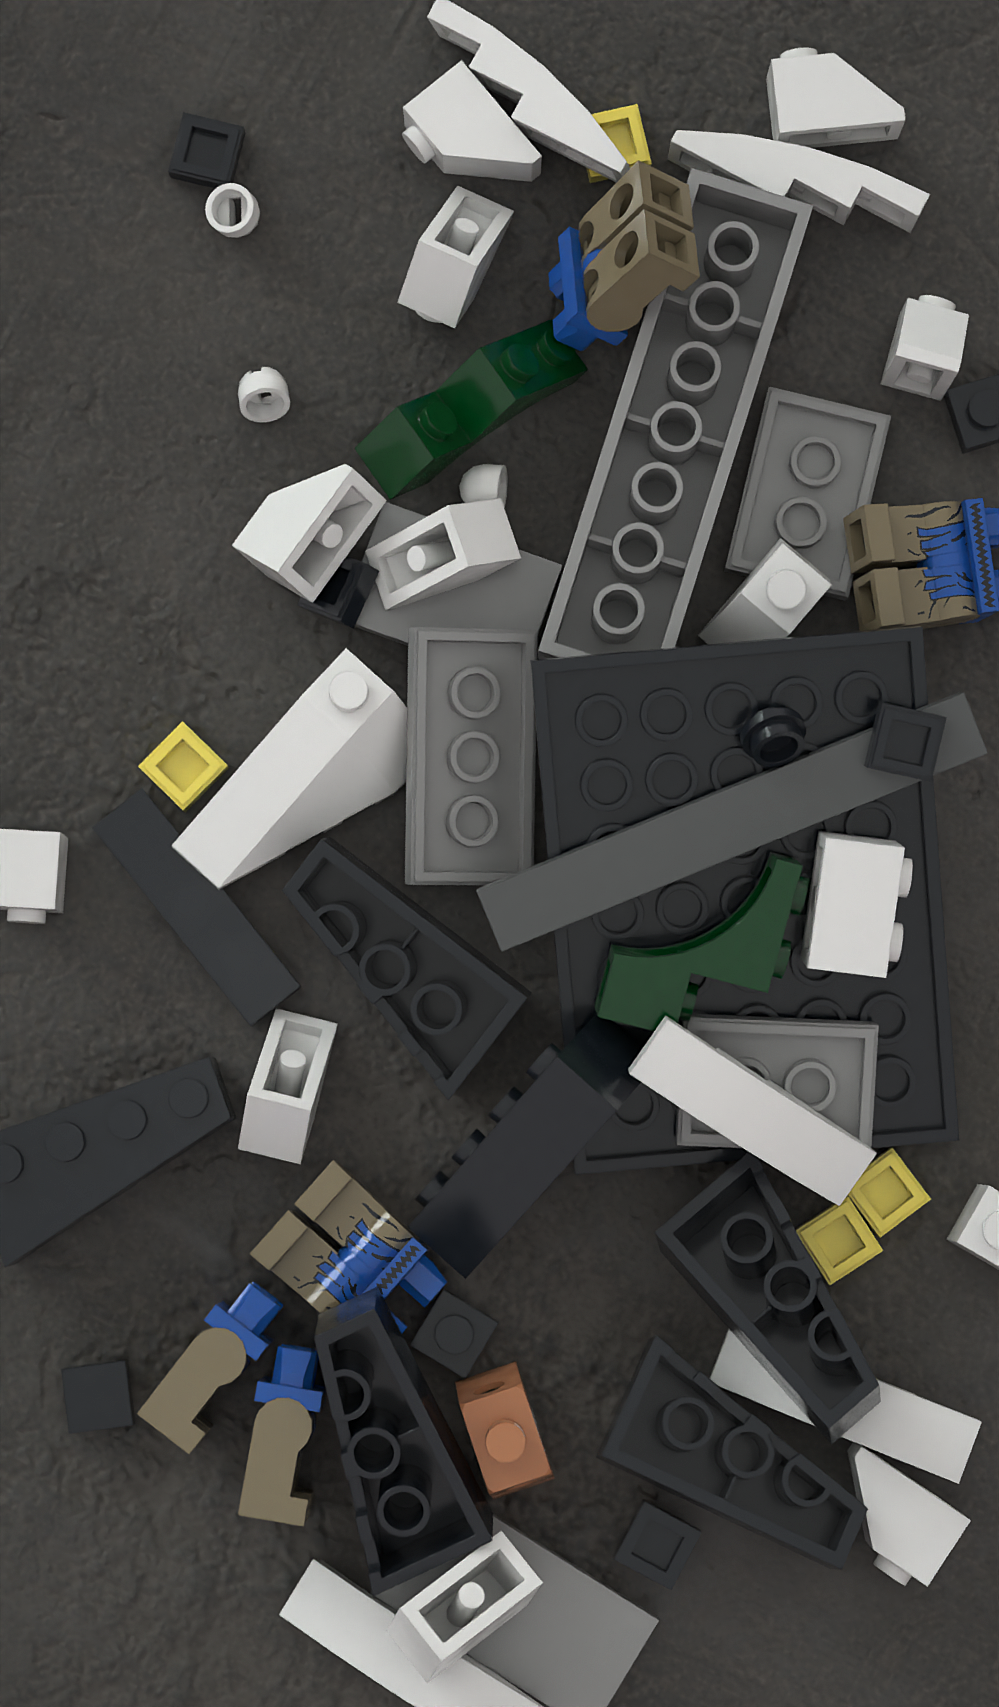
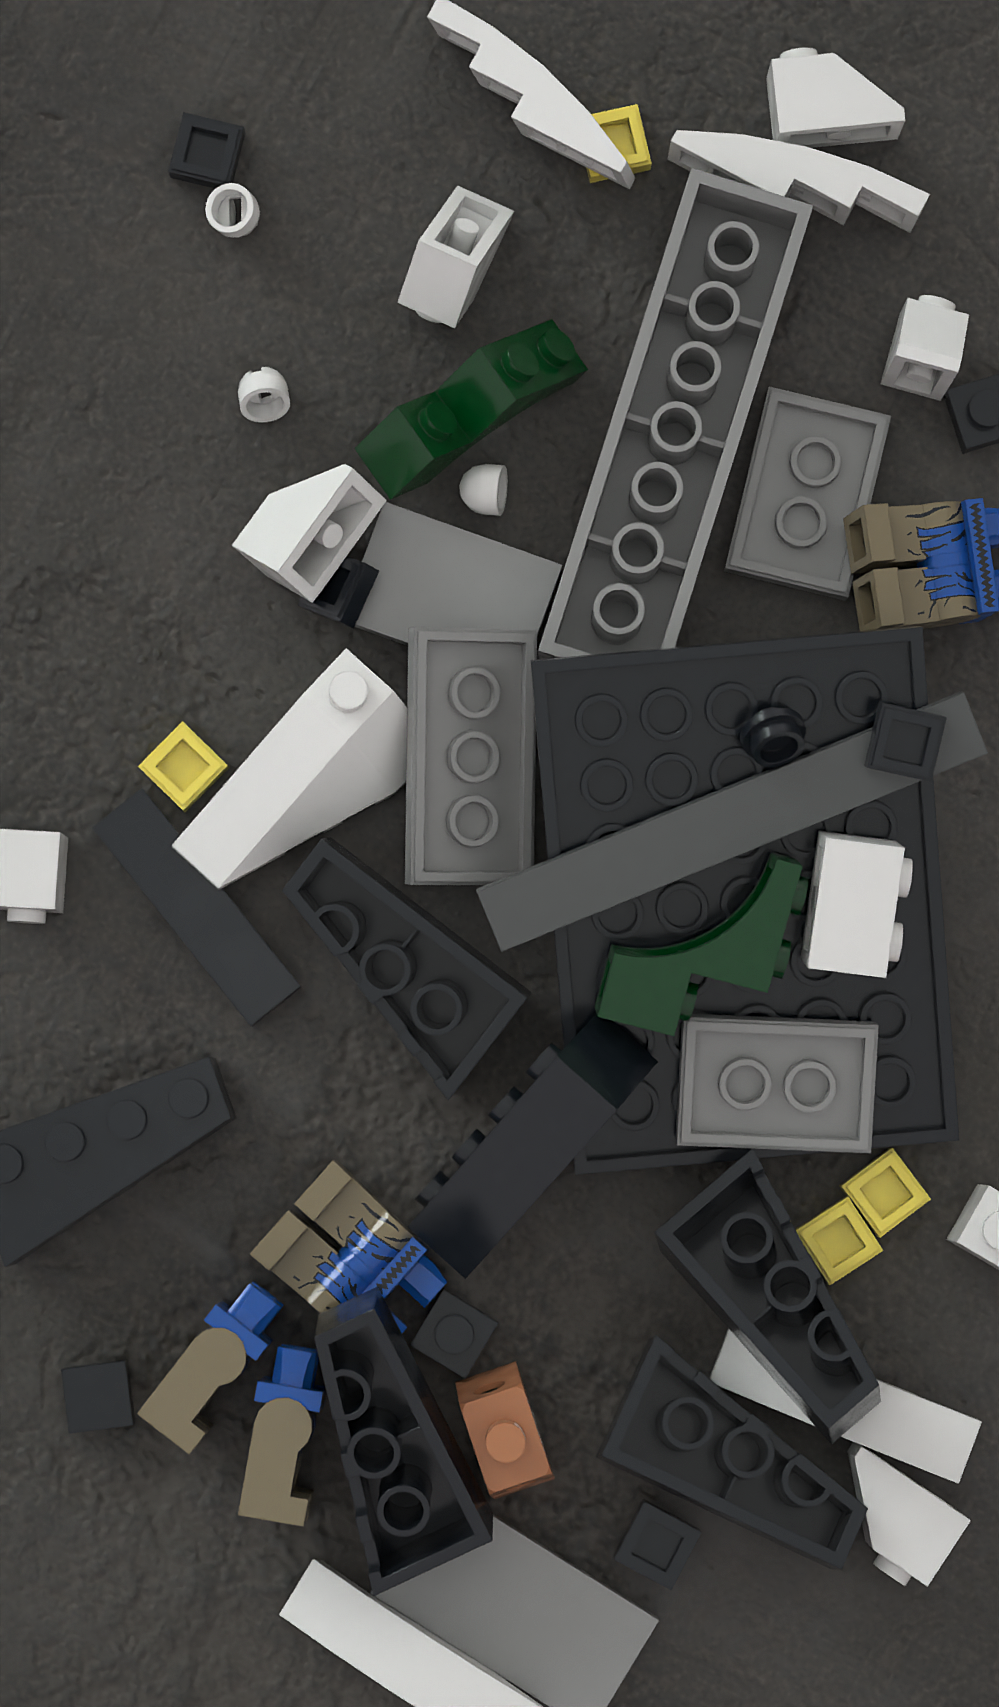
white slope [238,1008,338,1164] -> none
white slope [365,498,521,610] -> none
white brick [386,1531,543,1683] -> none
white slope [402,60,542,182] -> none
dark tan hips [548,160,700,351] -> none
white slope [628,1015,877,1206] -> none
white slope [698,538,832,644] -> none

